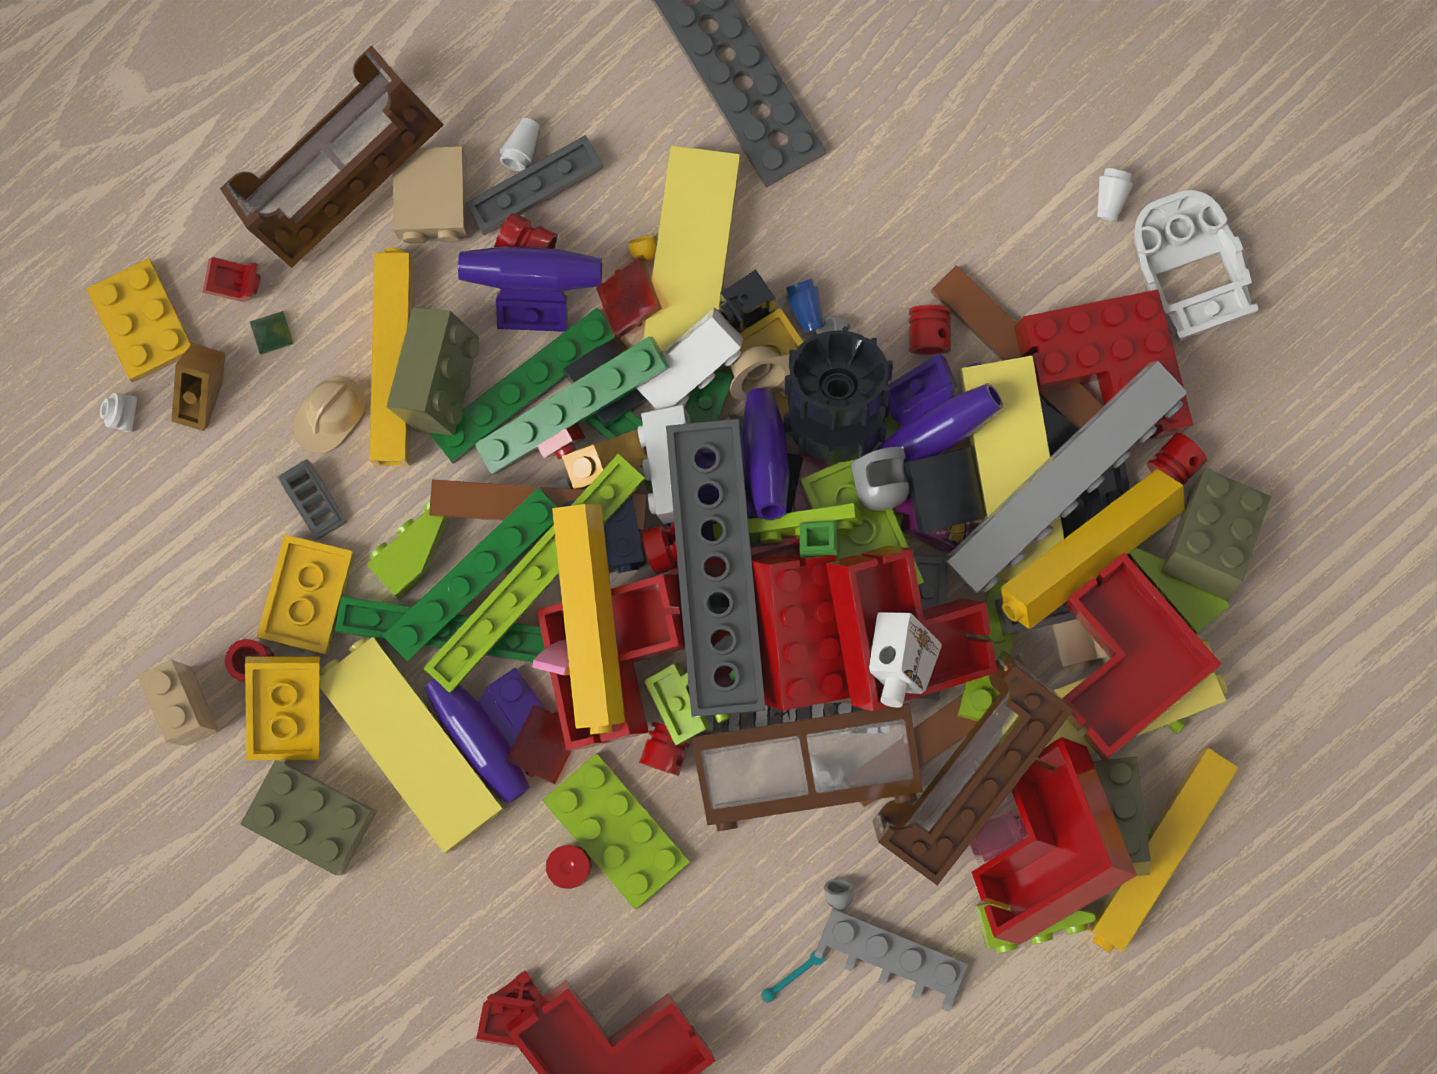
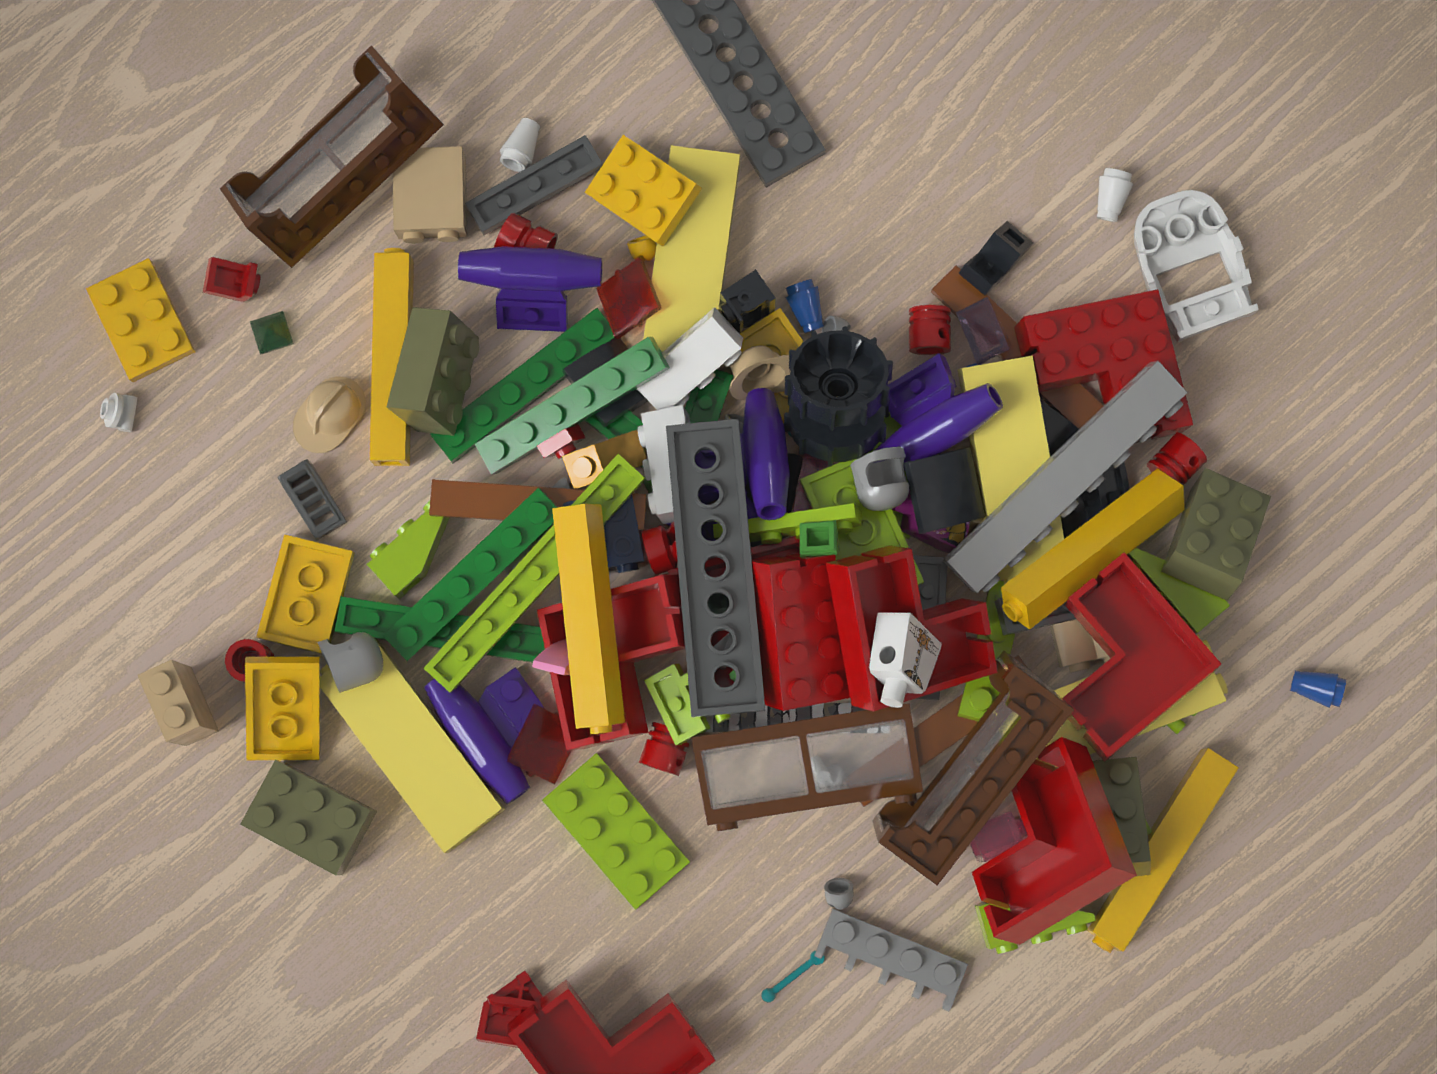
pearl gold slope [171,343,225,431] -> none
red piece [546,845,592,889] -> none
none -> light grey helmet [318,632,383,693]
none -> yellow plate [584,135,702,246]
none -> slope [956,297,1012,365]
none -> black slope [959,221,1033,295]
none -> blue cone [1290,670,1346,708]

